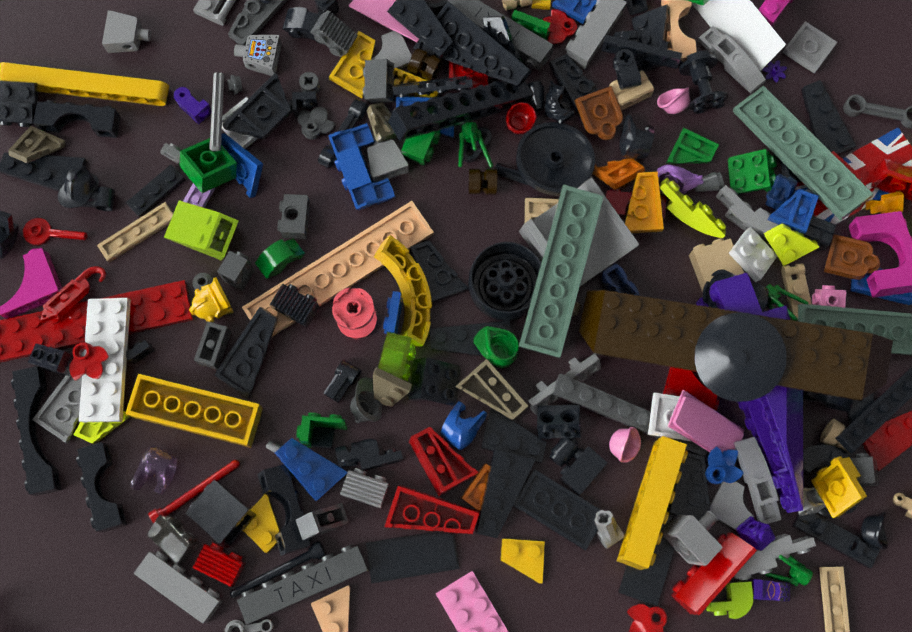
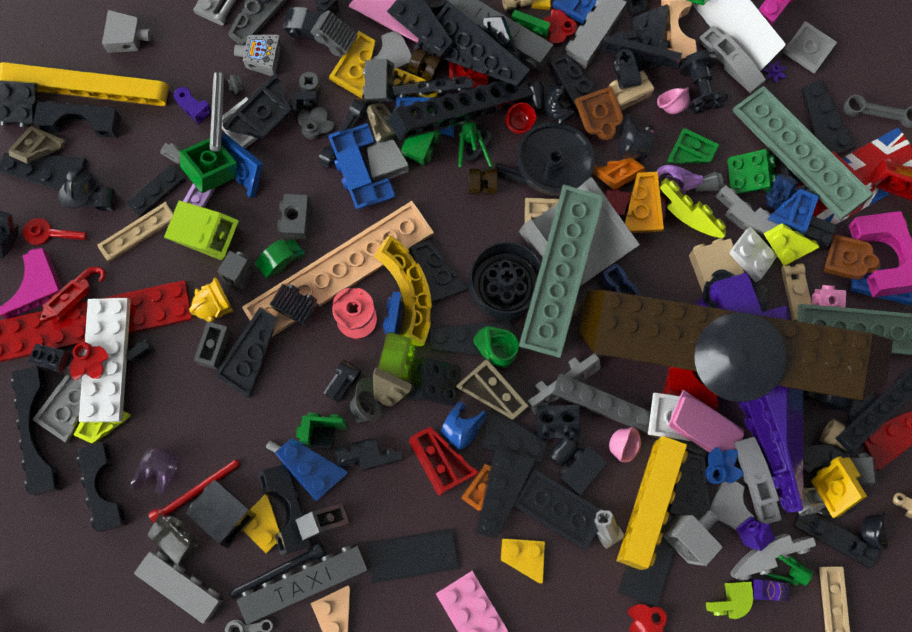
yellow brick [125,374,263,448] -> none
dark grey plate [193,273,213,290] -> none
red brick [193,542,246,587] -> none
light grey brick [340,468,389,509] -> none
red wedge [384,485,480,534] -> none
red slope [671,532,757,615] -> none
green plant [766,284,809,321] -> none
light orange plate [865,191,904,214] -> none

